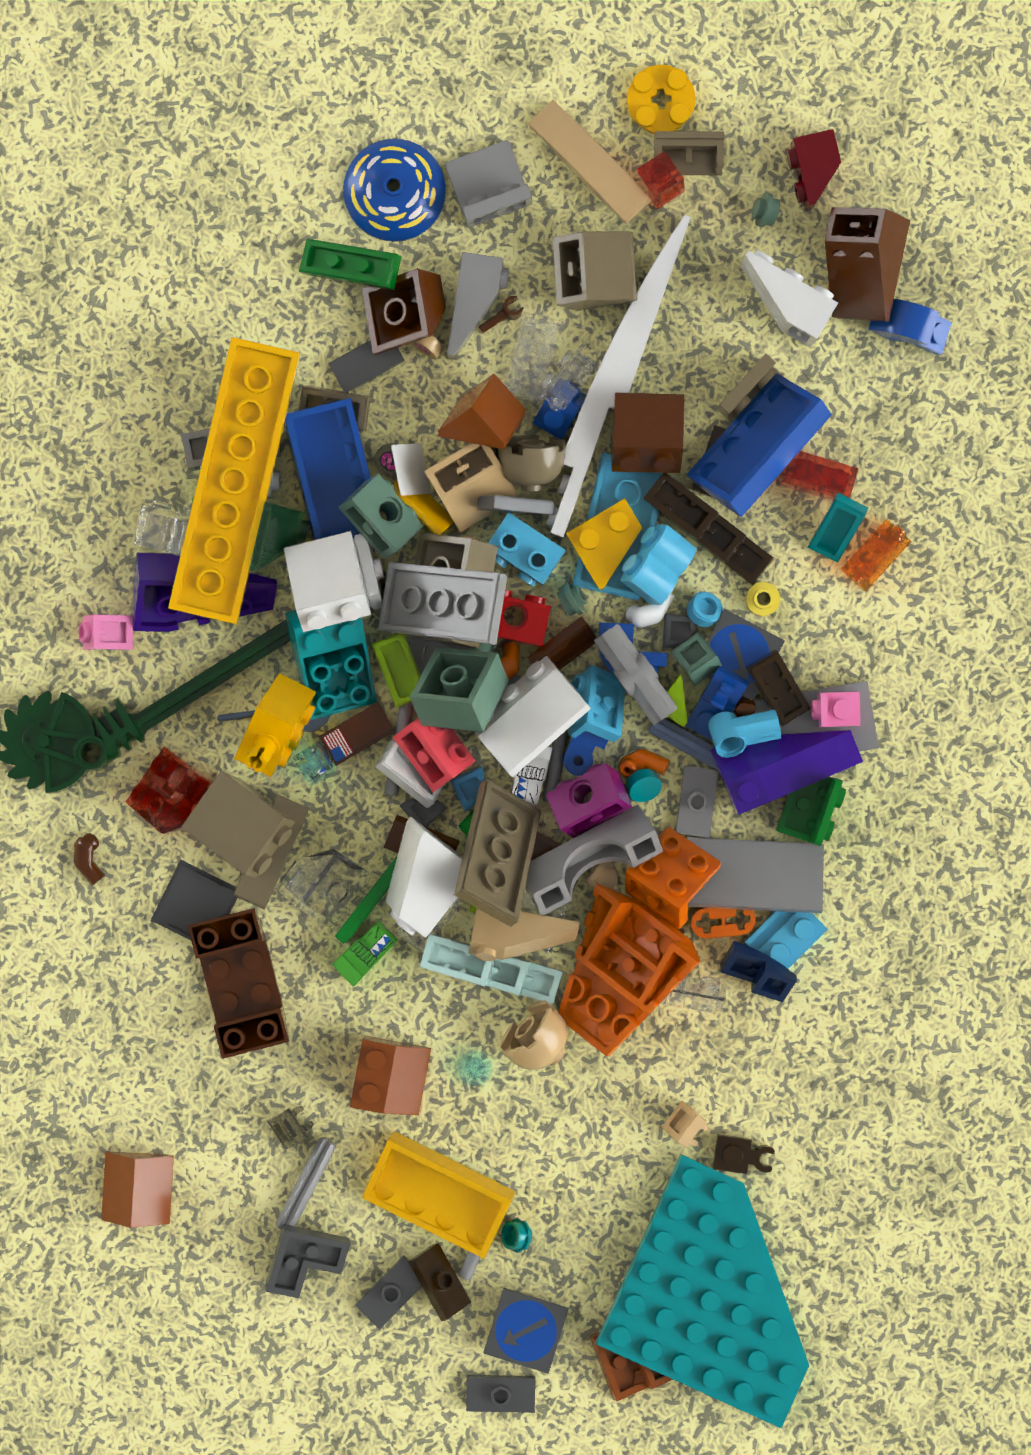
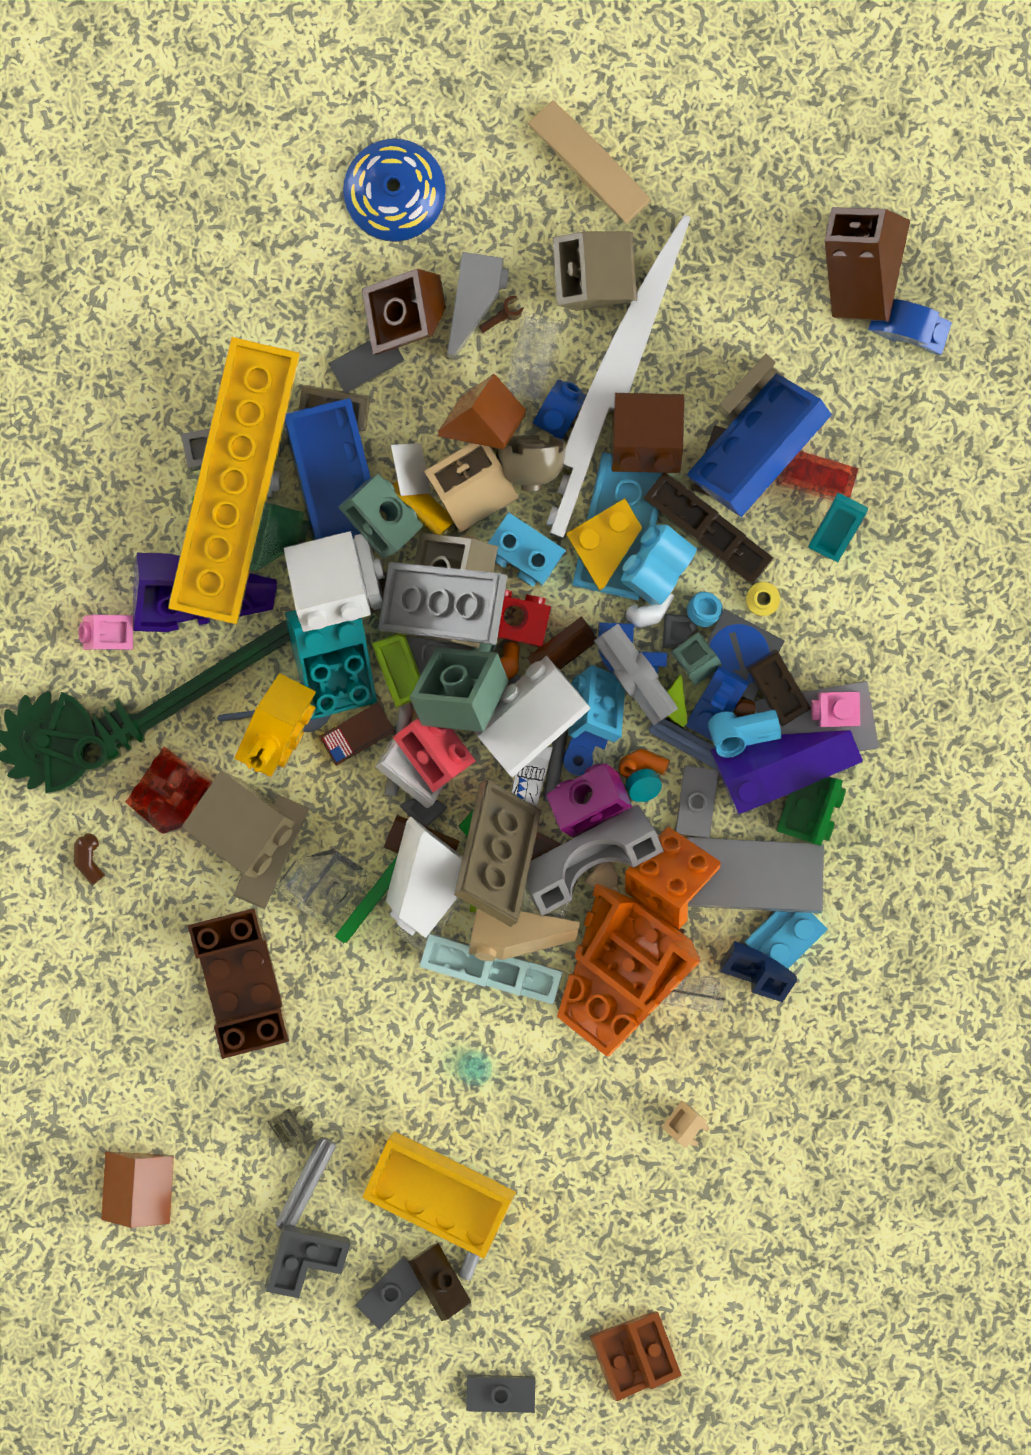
clear brick [133,500,191,556] -> none
dark grey piece [151,859,237,940] -> none
clear light blue leg [293,741,339,786] -> none
green tile [299,238,402,290] -> none
bright green leg [332,921,398,987] -> none
dark orange slope [350,1035,431,1115] -> none
clear smoke tile [374,443,397,478] -> none
tan tile [411,336,443,360] -> none
light grey bracket [445,140,532,228] -> none
dark azure tile [450,766,484,811] -> none
tile [477,495,555,516] -> none
piece [483,1288,569,1374] -> none
tan cylinder [500,1000,568,1070] -> none
teal plate [501,1218,532,1253] -> none
clear hinge [535,343,596,411] -> none
sand green plate [557,583,587,616] -> none
teal plate [595,1154,809,1429] -> none
yellow plate [627,65,695,135] -> none
clear red bracket [637,152,685,210] -> none
dark tan hinge [654,131,724,176] -> none
orange beam [690,907,756,939] -> none
dark brown plate [712,1134,775,1174] -> none
white slope [740,250,838,348] -> none
sand green plate [752,192,780,227] -> none
dark red slope [786,129,841,211] -> none
clear orange hinge [841,519,912,592] -> none

